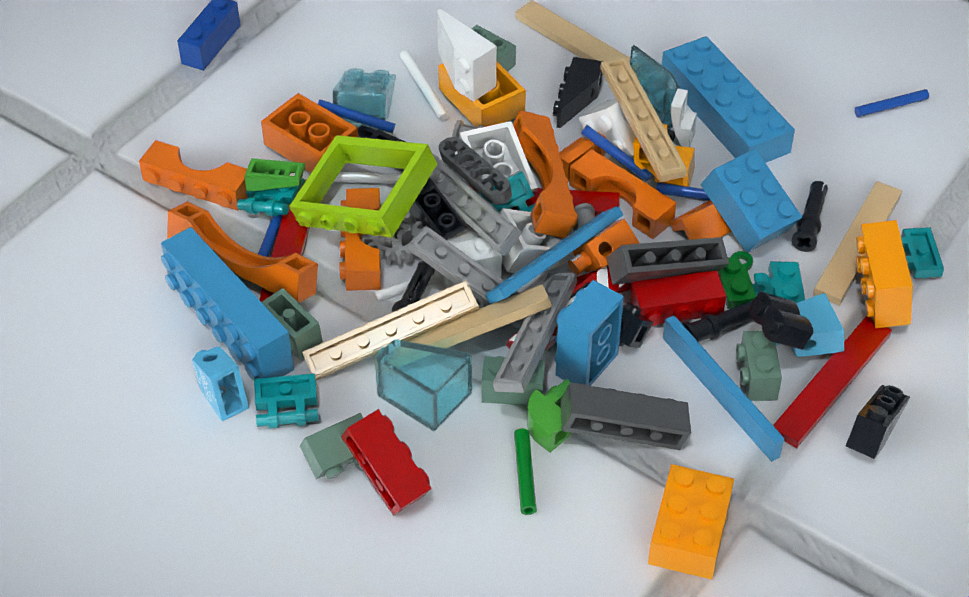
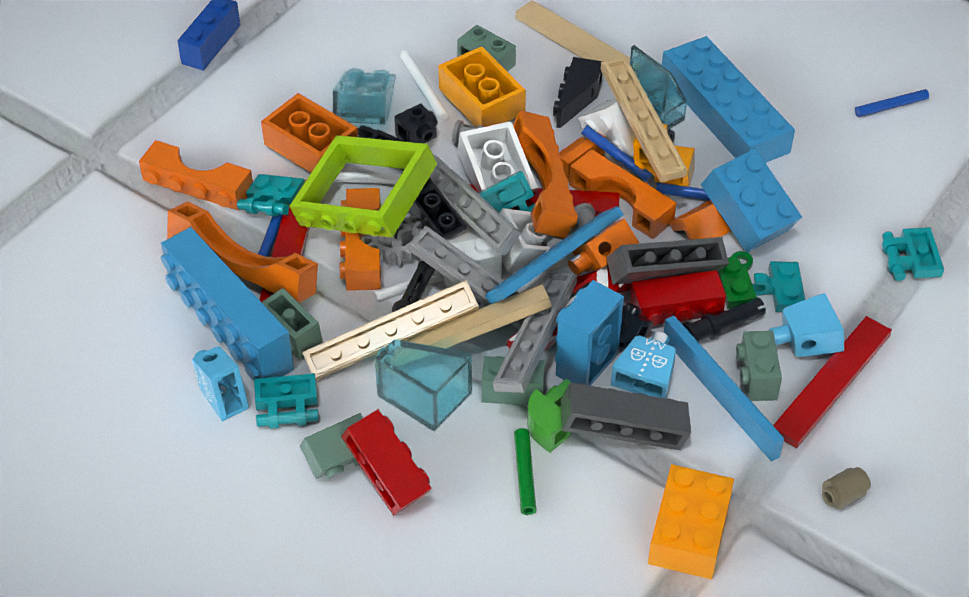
bright green slope [244,158,305,191] -> none
blue bar [318,99,396,134] -> none
white slope [437,9,497,102] -> none
dark grey beam [439,137,512,205] -> none
white slope [671,89,697,147] -> none
black brick [749,291,814,350] -> none
black pin [791,181,828,252] -> none
tan tile [813,181,903,306] -> none
black slope [846,385,910,459] -> none
light orange brick [856,220,913,328] -> none
none -> black brick [394,103,438,144]
none -> medium azure torso [611,332,676,399]
none -> dark tan brick [822,467,871,510]

